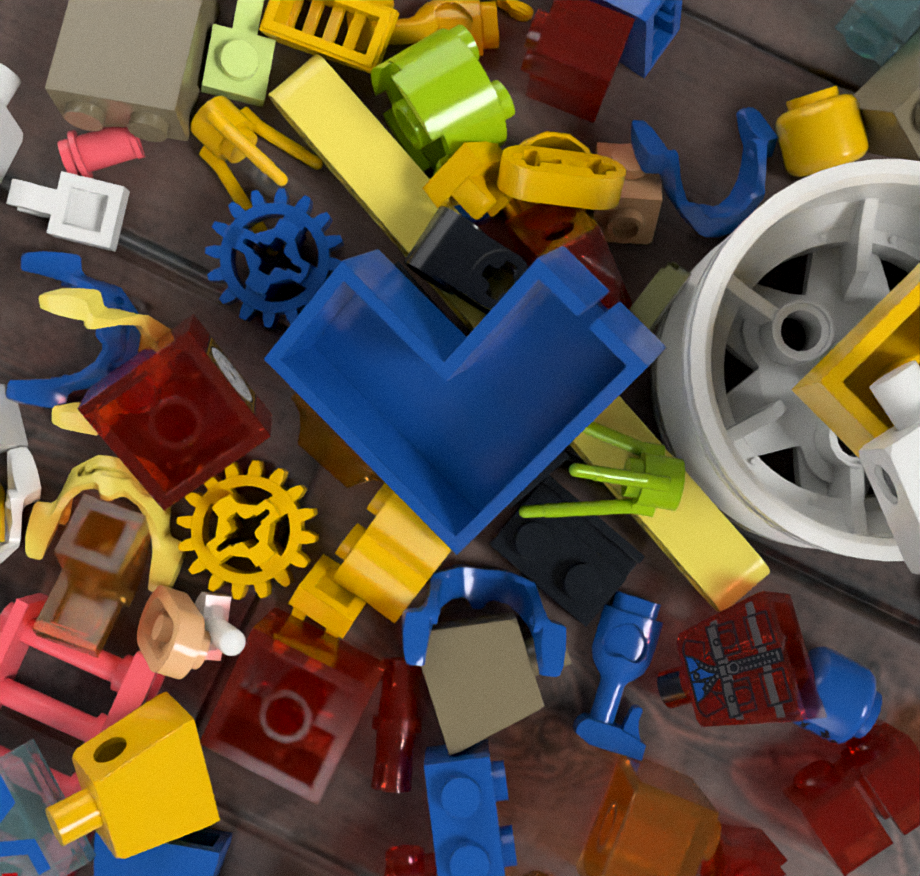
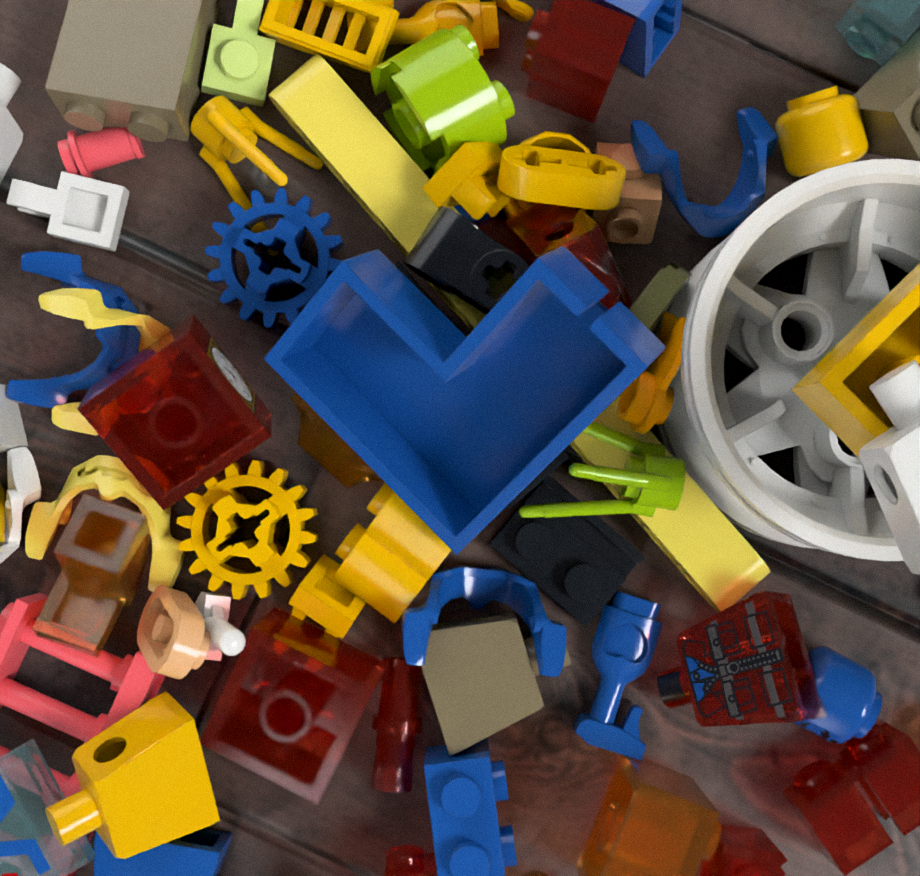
none -> light orange plate [617,312,686,434]

